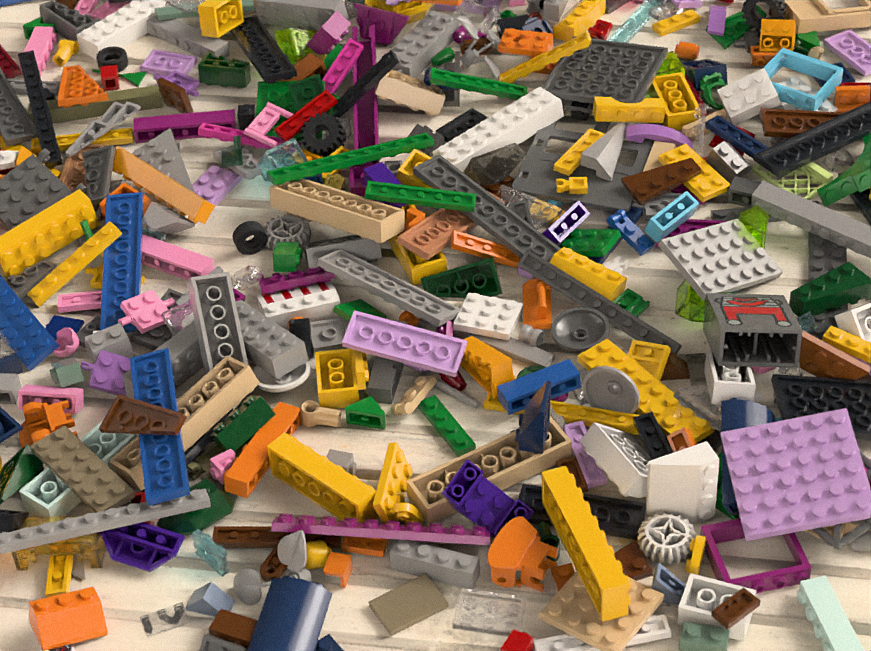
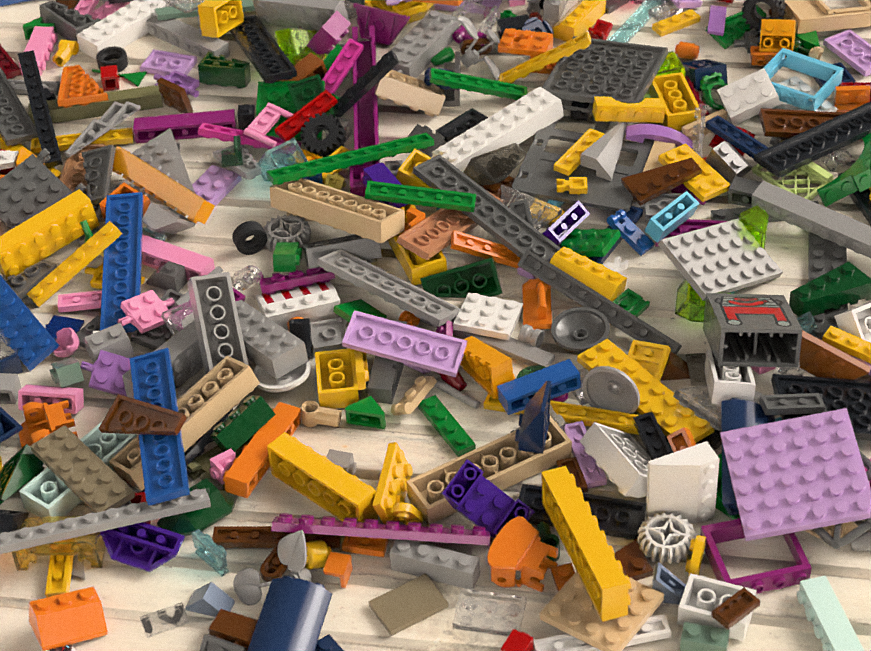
none -> dark grey slope [146,261,187,292]
none -> dark grey plate [759,393,826,415]

